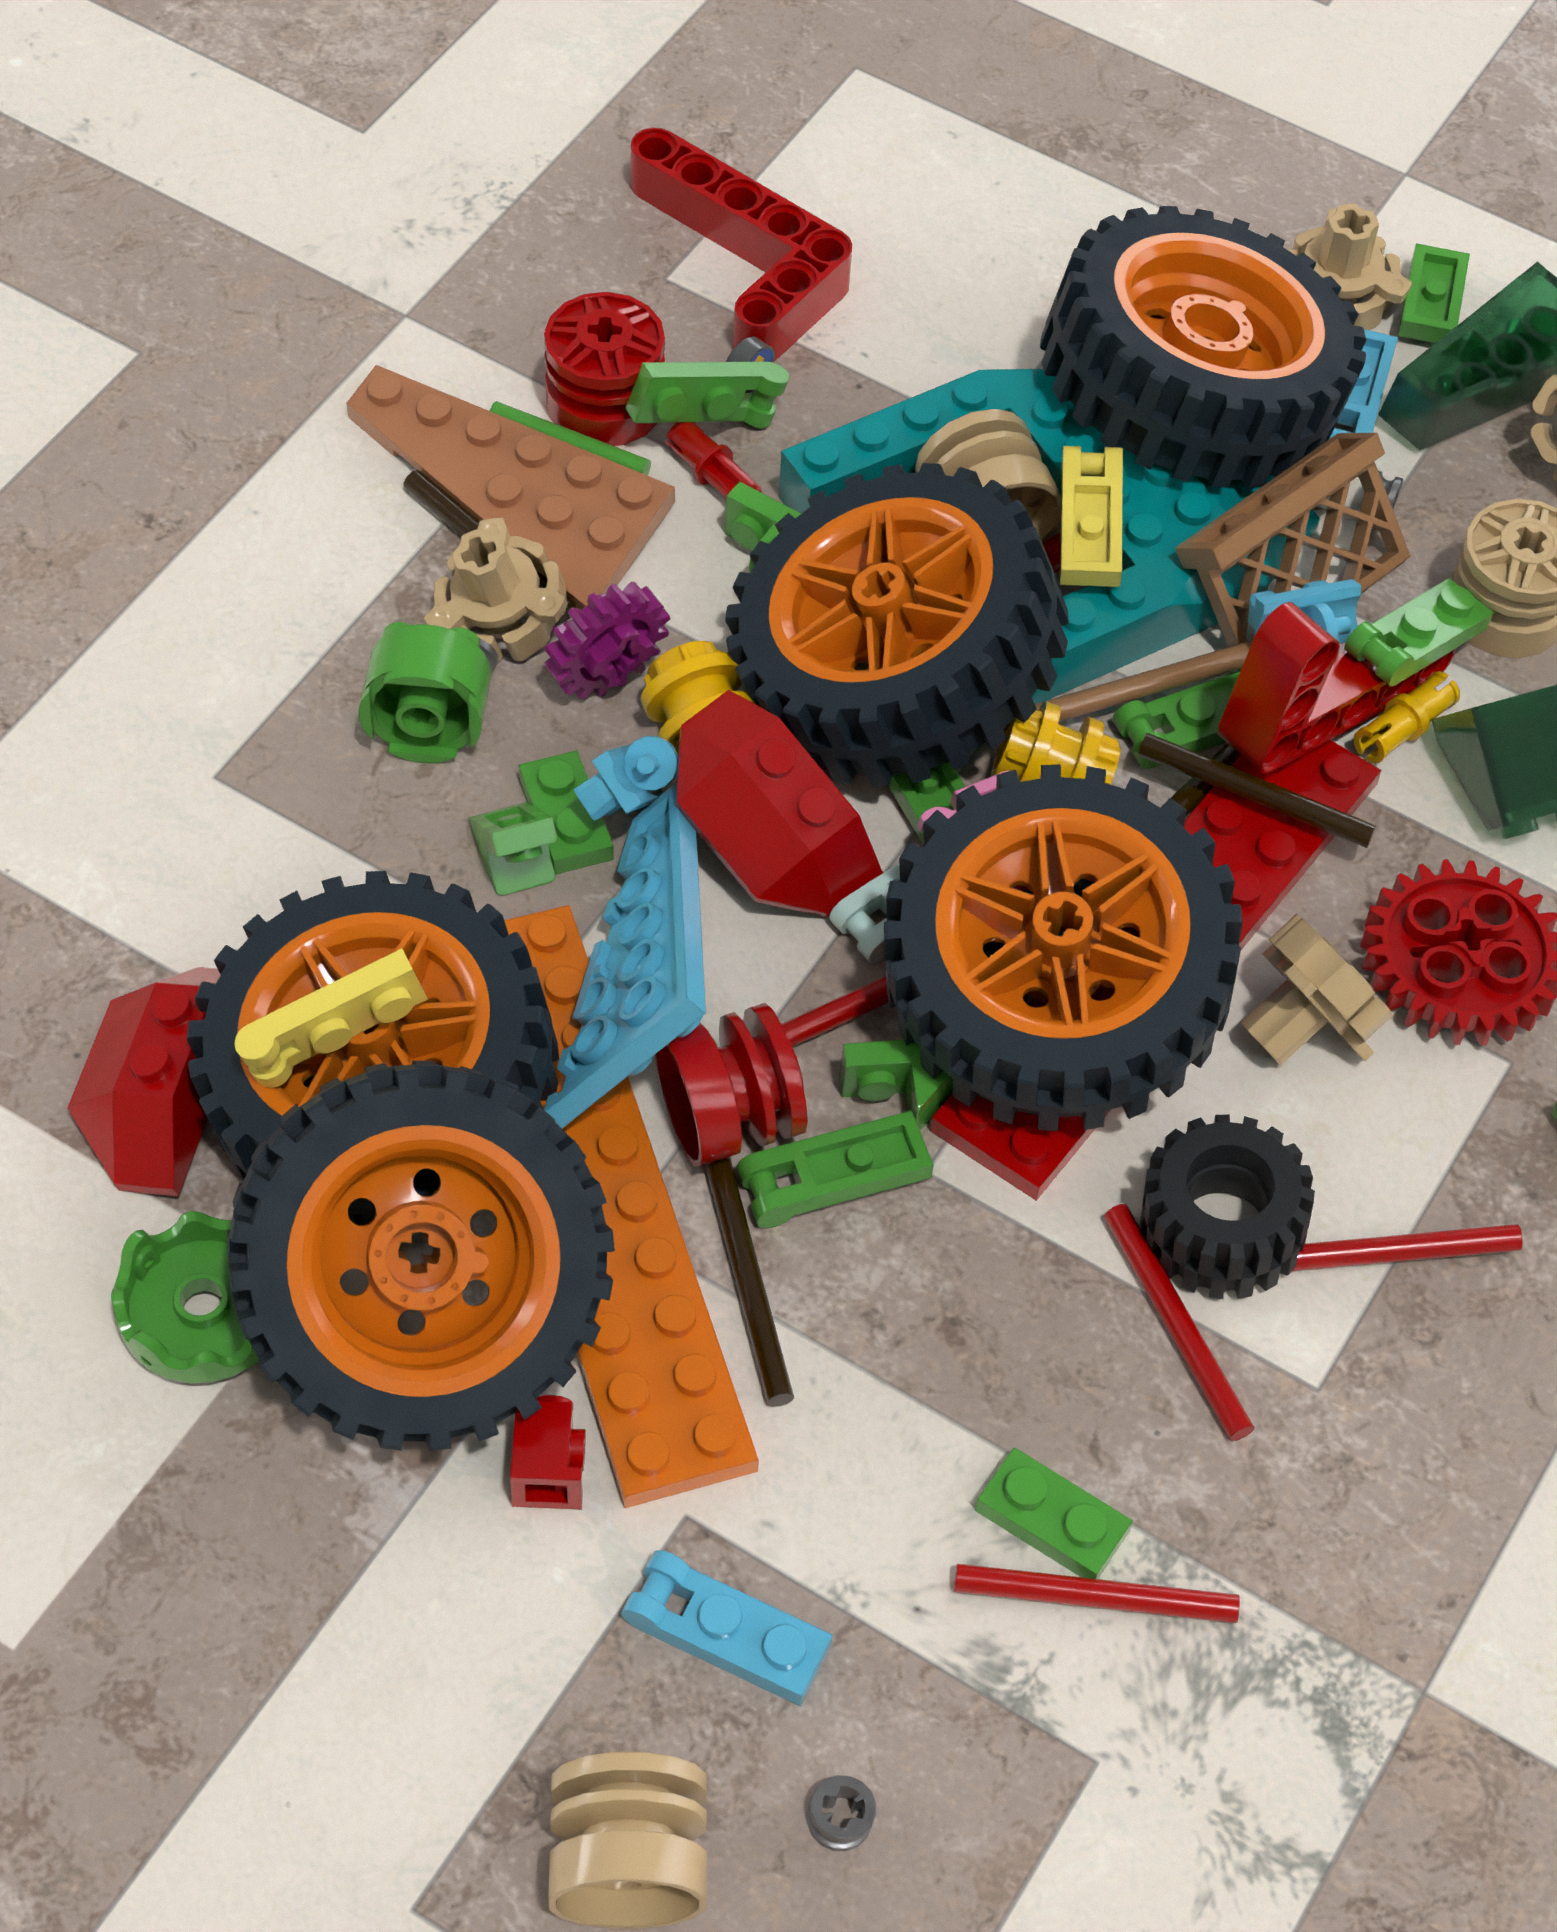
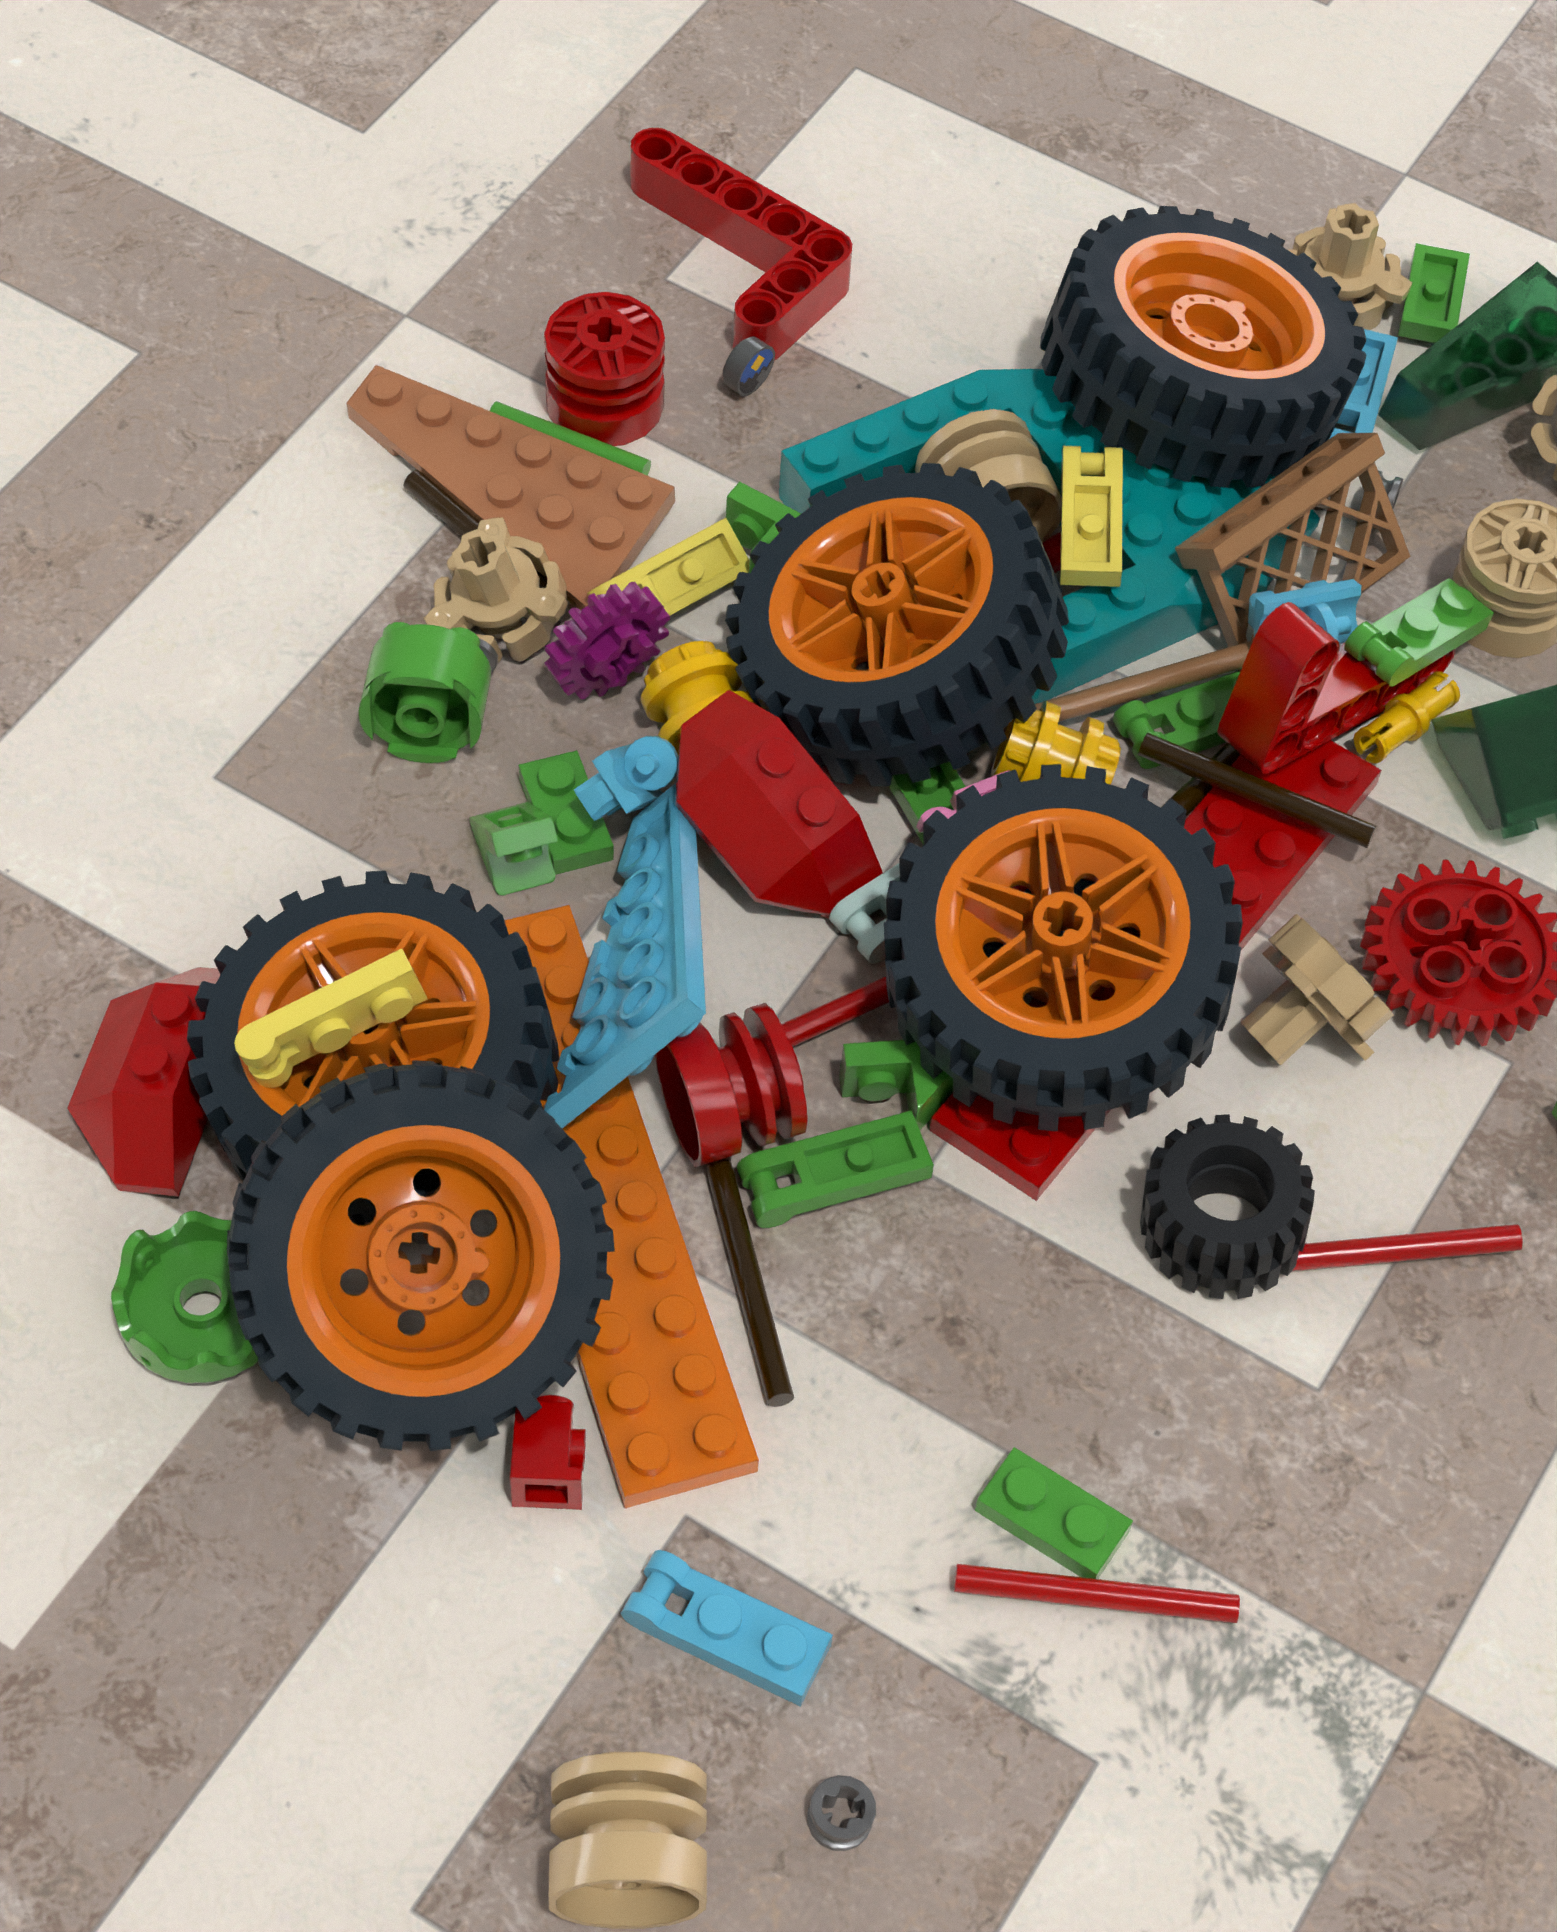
bright green plate [625,362,790,428] -> none
red axle [665,422,762,499] -> none
red bar [1104,1204,1255,1441] -> none
none -> light yellow plate [586,518,750,616]

